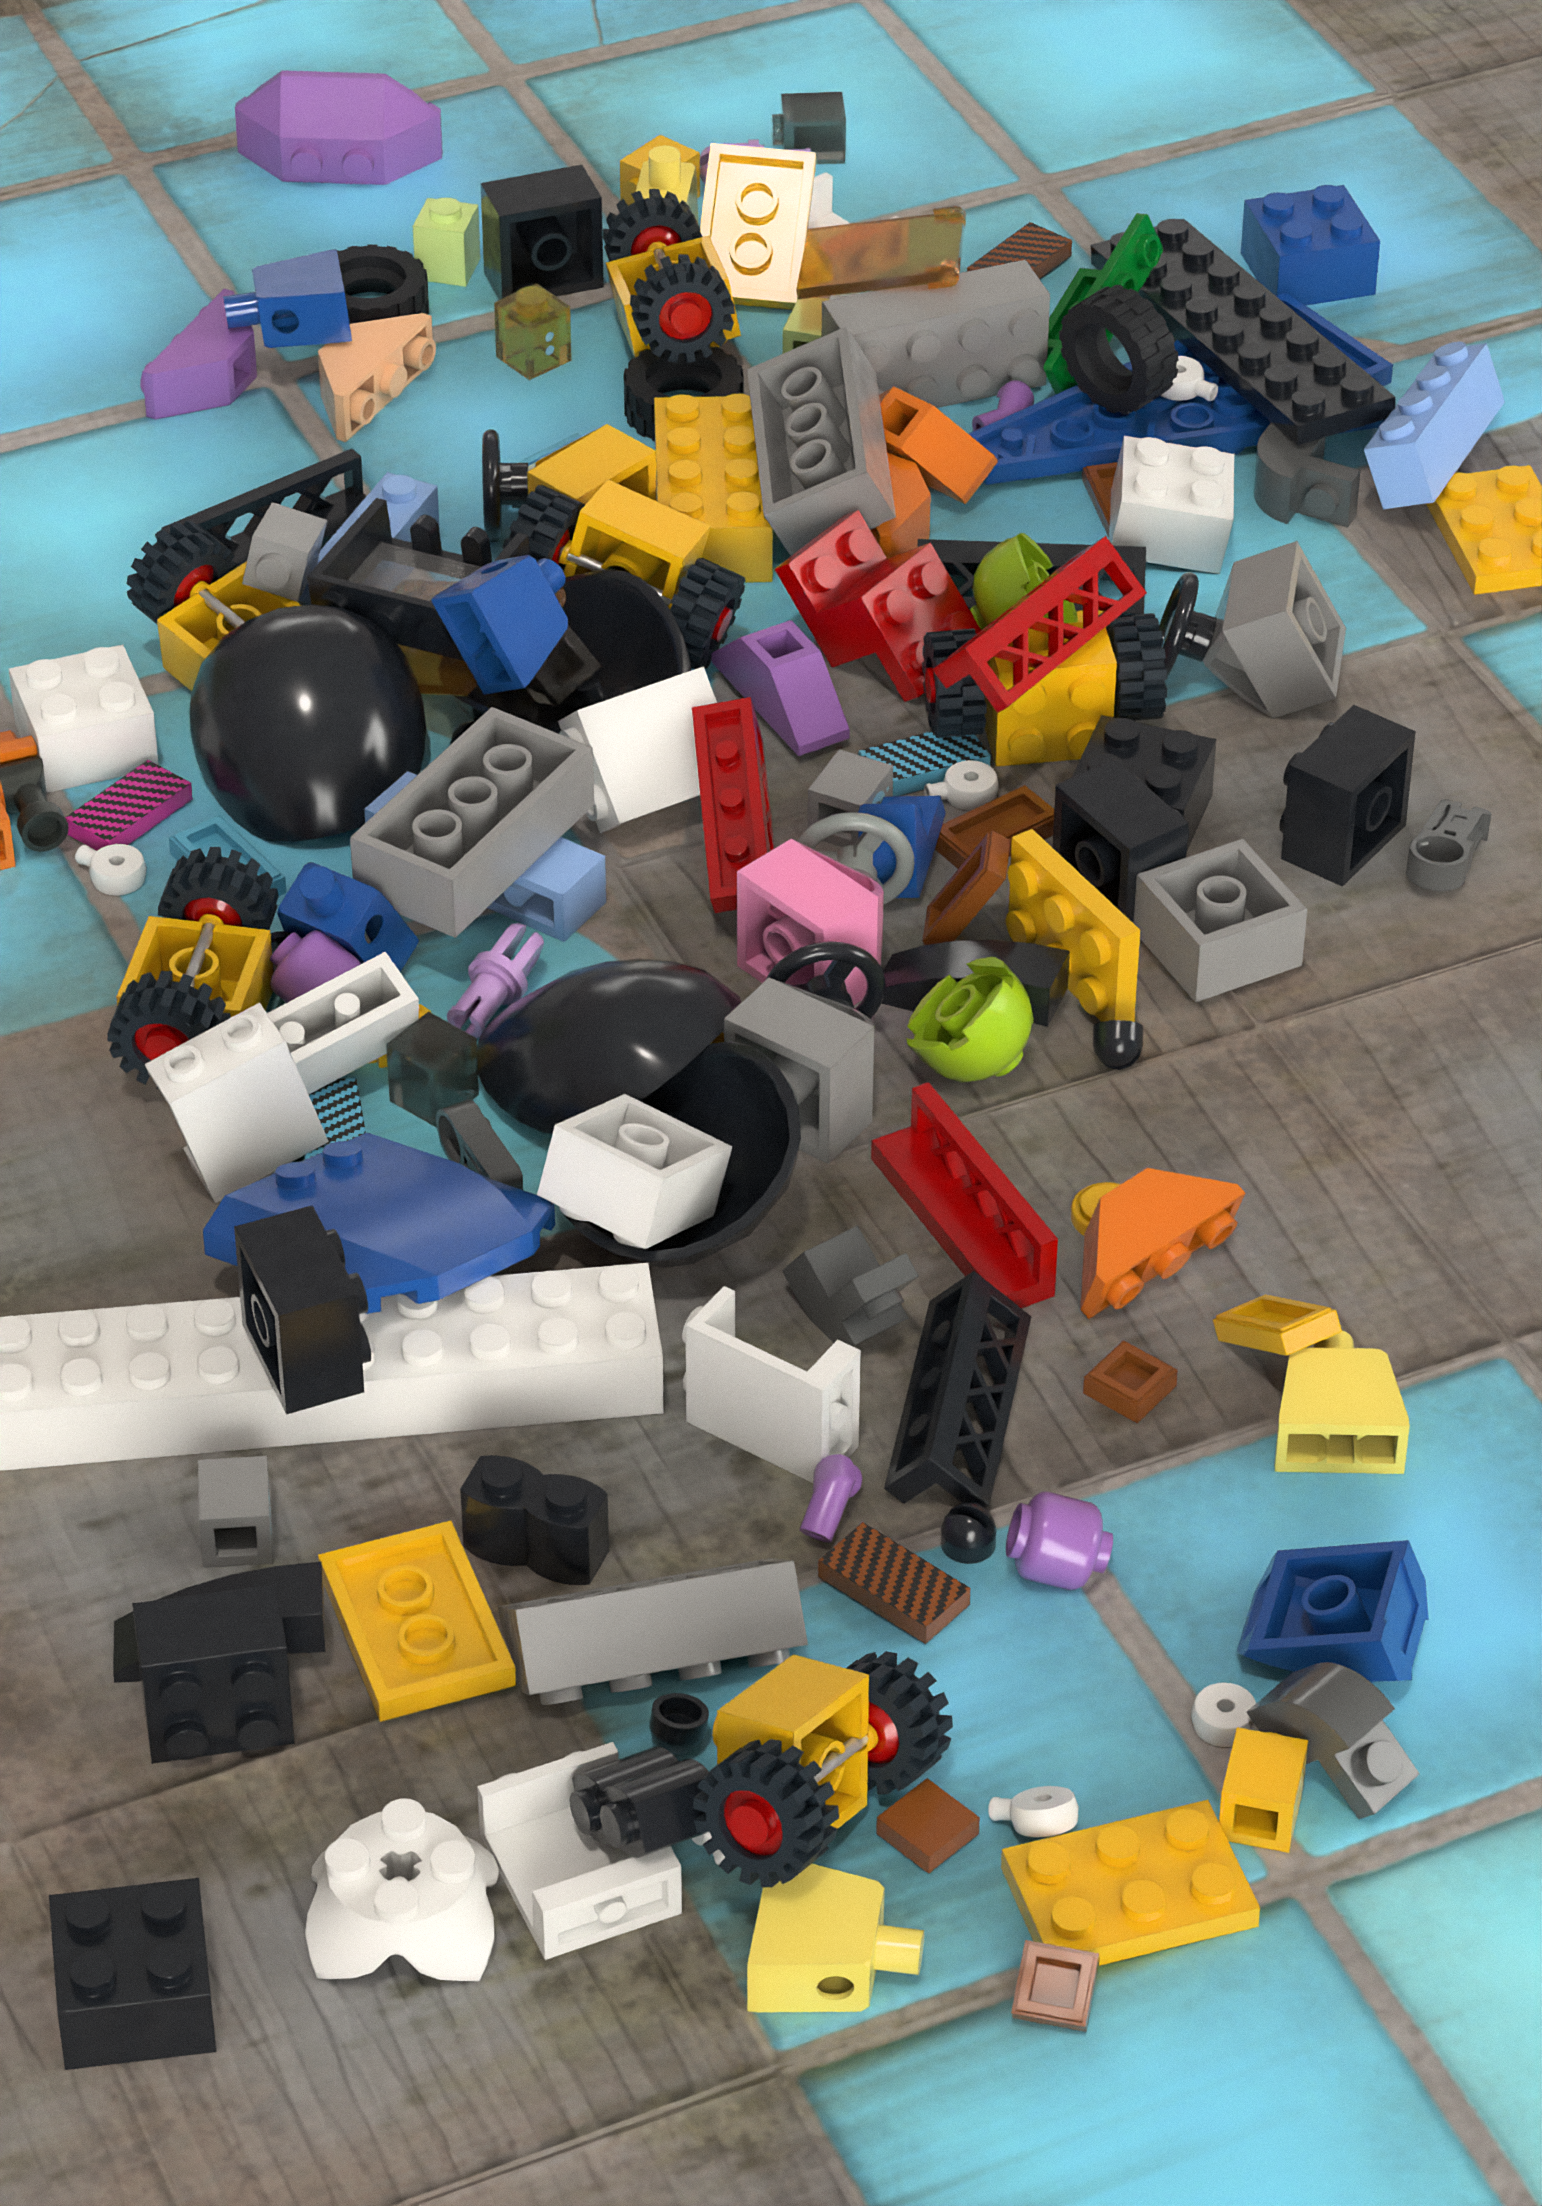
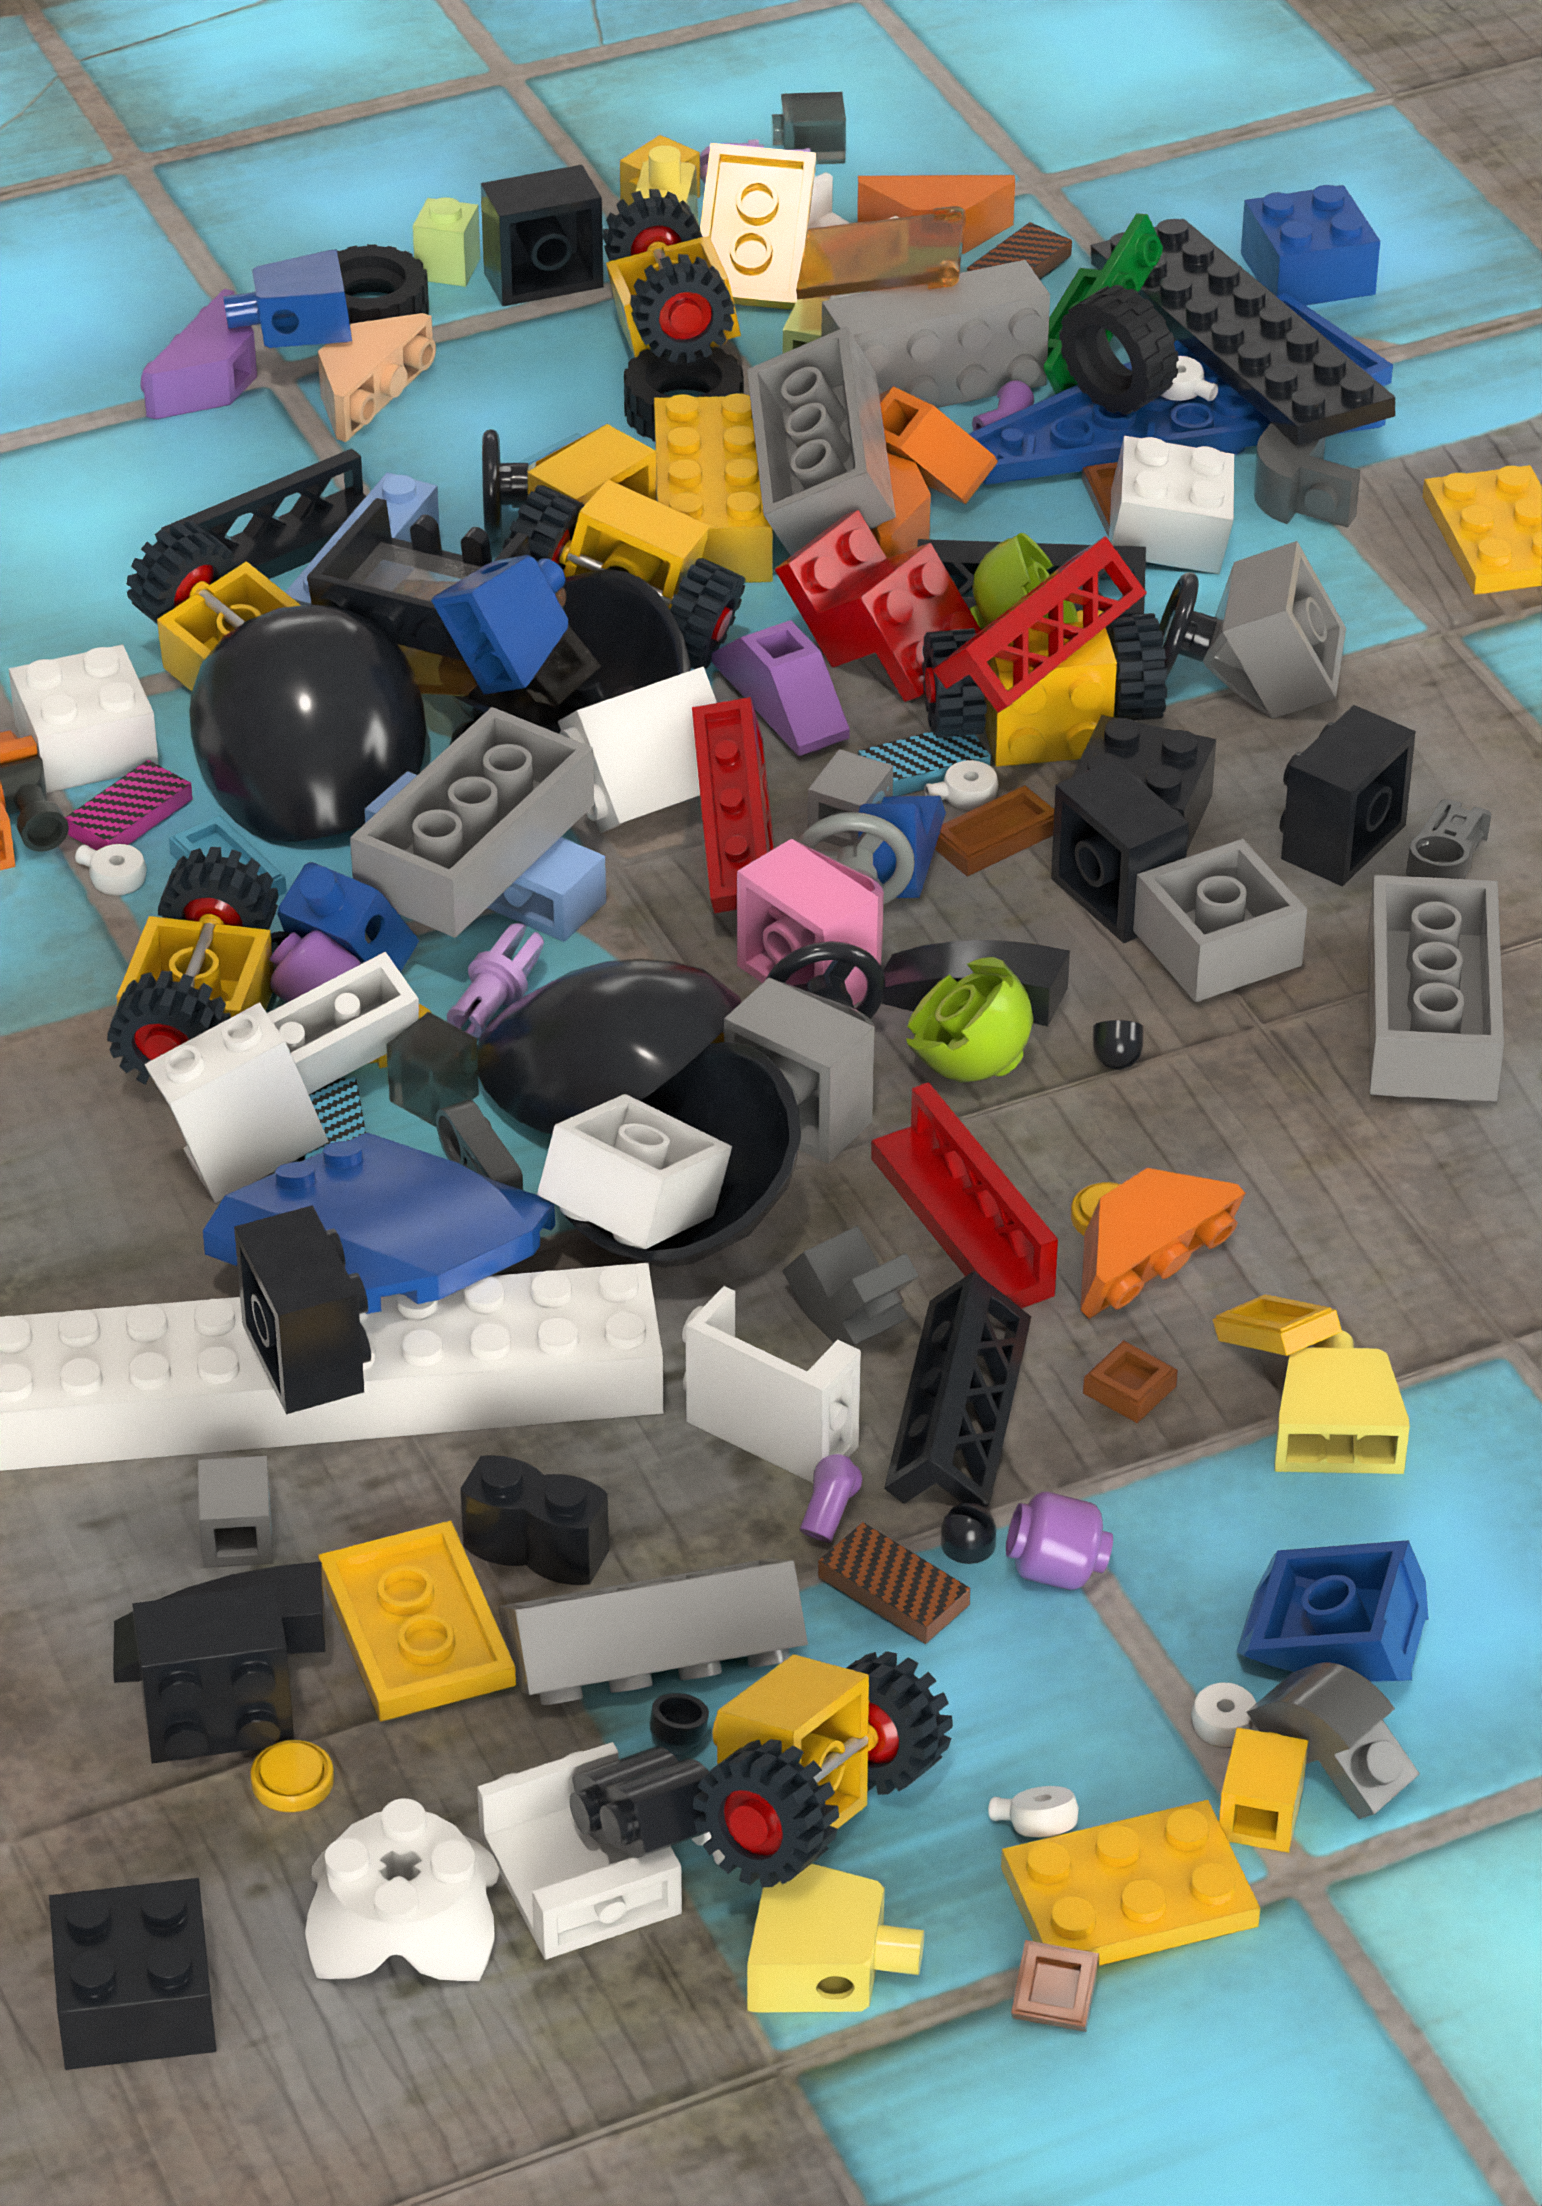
medium lavender wedge [235,70,443,185] -> none
light grey brick [242,502,327,602] -> none
clear yellow brick [494,283,572,380] -> none
dark orange tile [876,1778,980,1874] -> none
dark orange tile [922,830,1011,945] -> none
yellow plate [1005,829,1140,1022] -> none
light blue brick [1364,342,1505,509] -> none
none -> yellow piece [250,1740,334,1812]
none -> orange slope [857,175,1015,254]
none -> light grey brick [1368,875,1504,1101]

